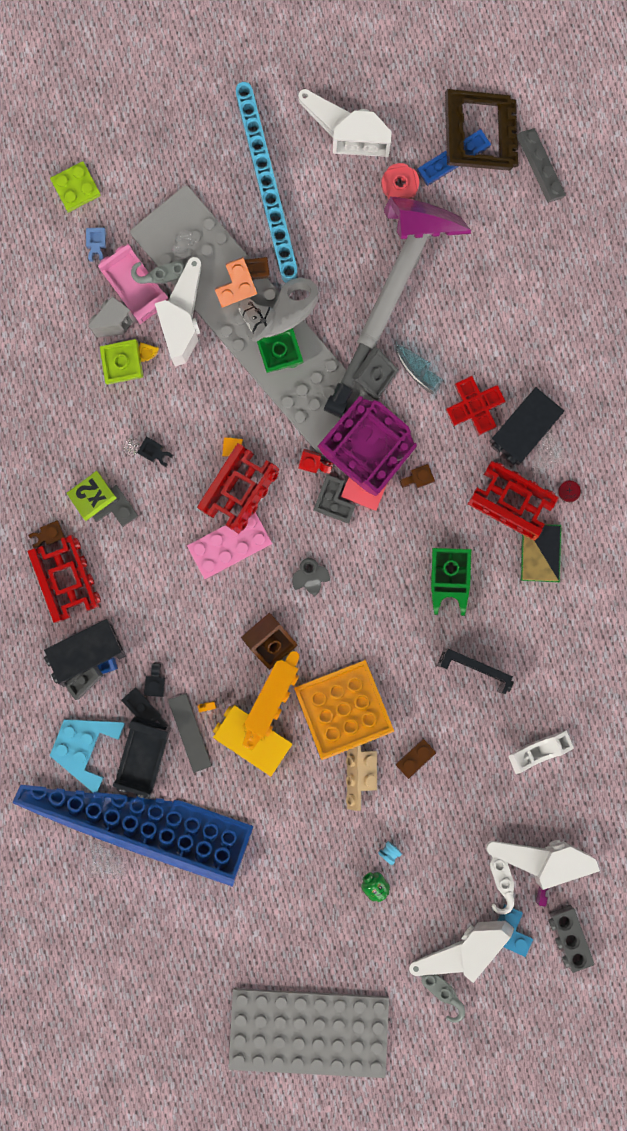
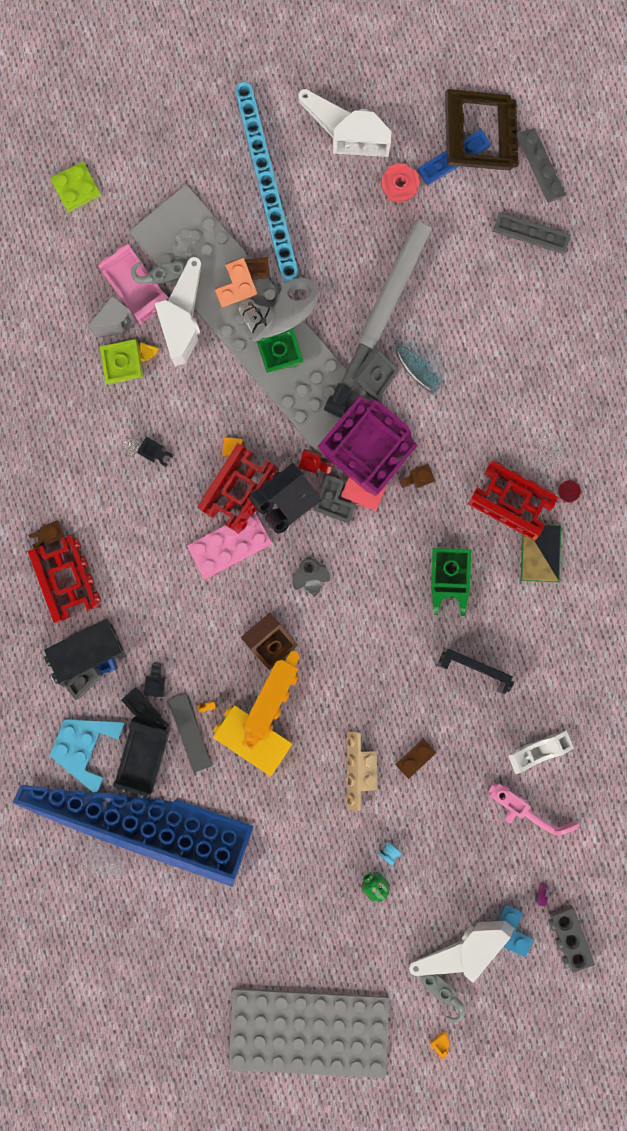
lime tile [66,471,117,521] -> none
medium blue plate [86,228,106,262] -> none
dark grey plate [92,485,139,527] -> none
light orange plate [294,660,394,760] -> none
magenta wedge [384,196,471,239] -> none
red plate [446,376,506,436] -> none
white slope [486,840,600,915] -> none
black panel [489,387,565,465] -> none
none -> black piece [249,463,321,534]
none -> light orange tile [430,1030,449,1060]
none -> bright pink piece [487,782,580,835]
none -> dark grey plate [493,212,571,254]

